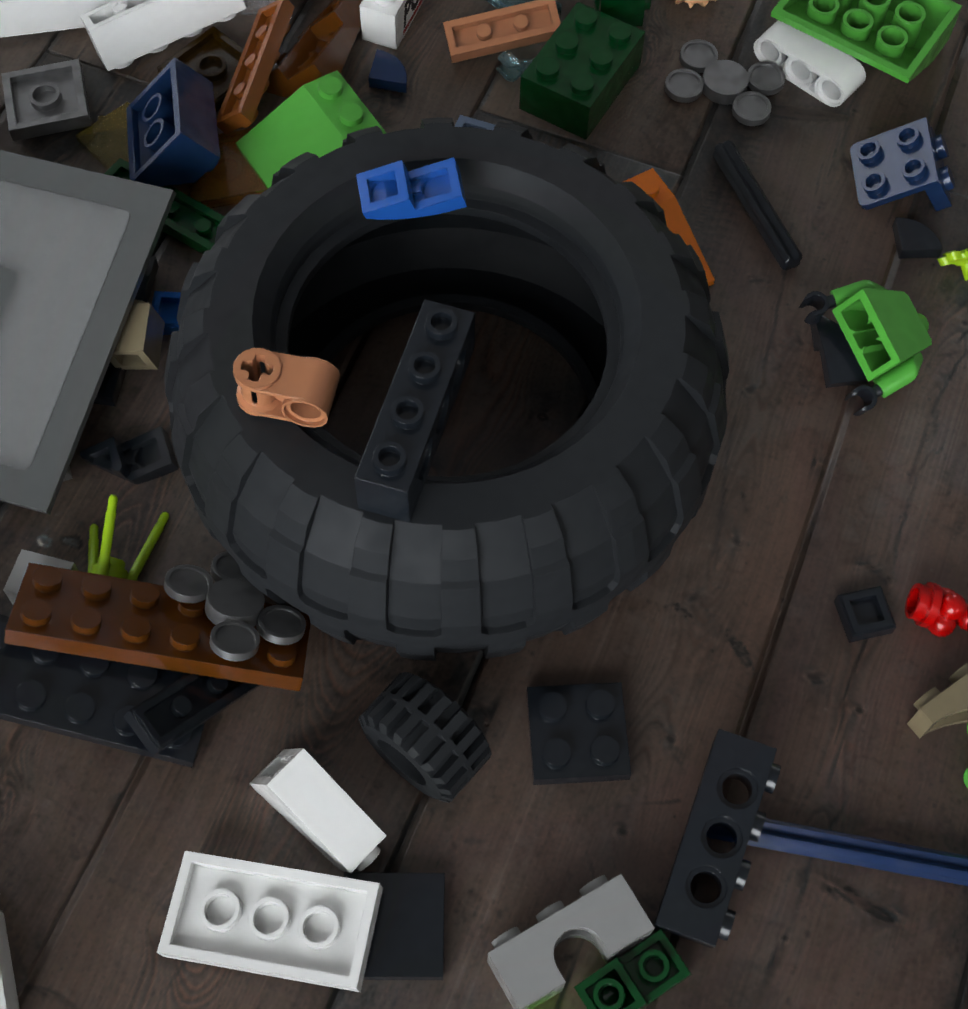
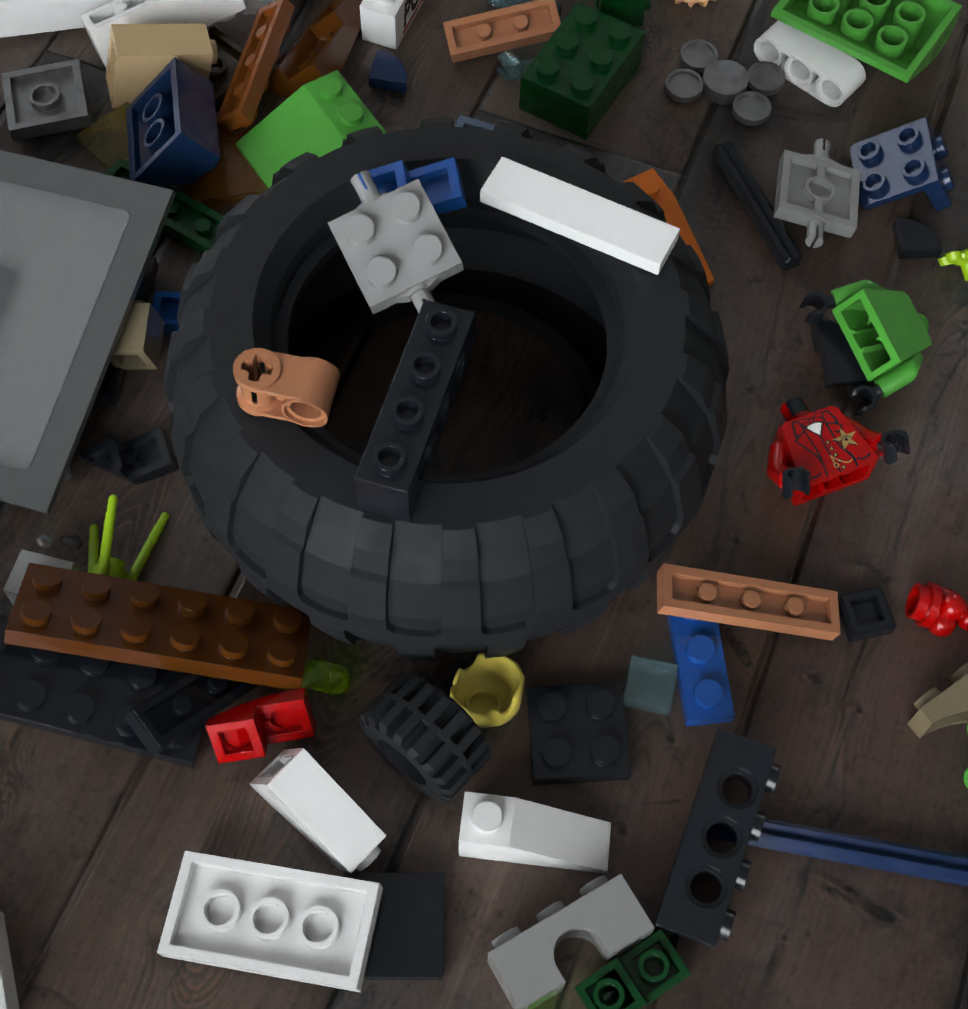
flat silver piece [164,551,306,661] -> none
none -> tan slope [105,23,218,108]
none -> red slope [205,687,316,764]
none -> clear neon green arm [283,659,351,695]
none -> light grey plate [328,170,464,314]
none -> light yellow hair [450,652,525,728]
none -> white slope [459,791,611,874]
none -> white tile [480,157,680,275]
none -> clear light blue tile [623,656,678,715]
none -> nougat plate [657,563,841,641]
none -> blue plate [667,615,735,726]
none -> red torso [766,396,911,507]
none -> light grey plate [773,138,860,248]

